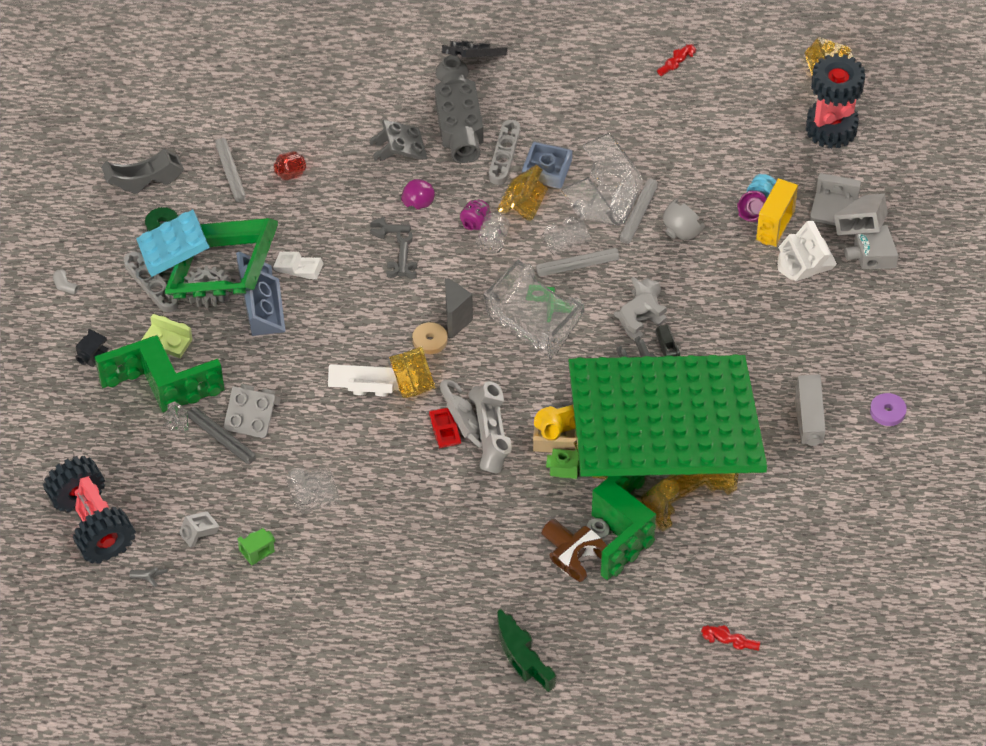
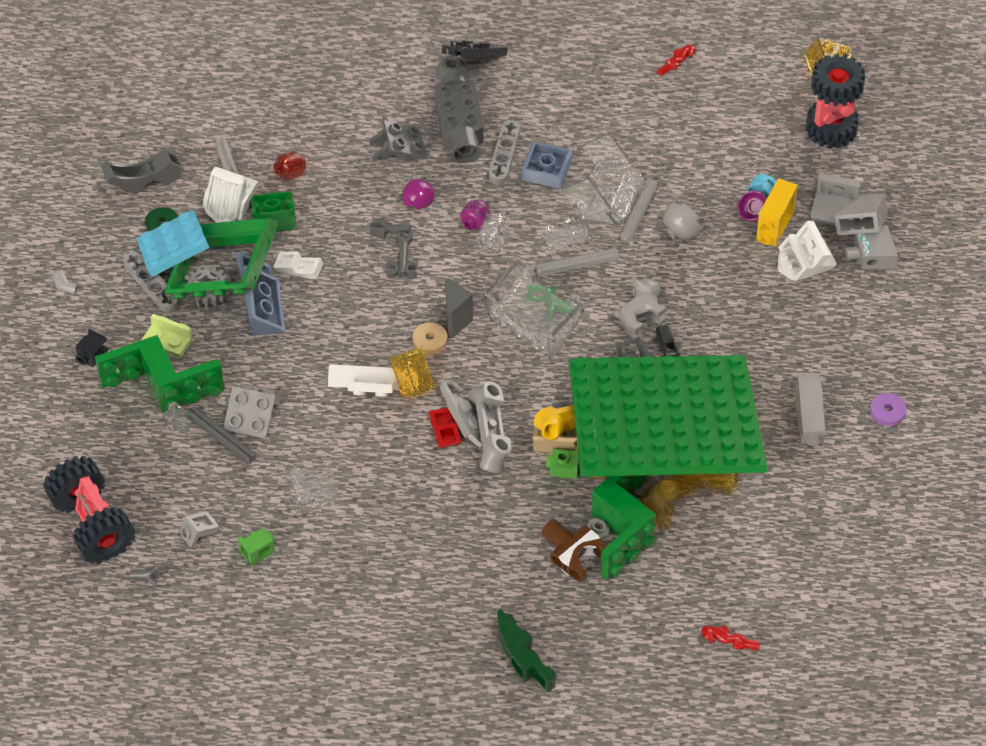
clear yellow bracket [497,165,548,221] -> none
none -> white piece [202,167,258,223]
none -> green slope [251,191,296,231]

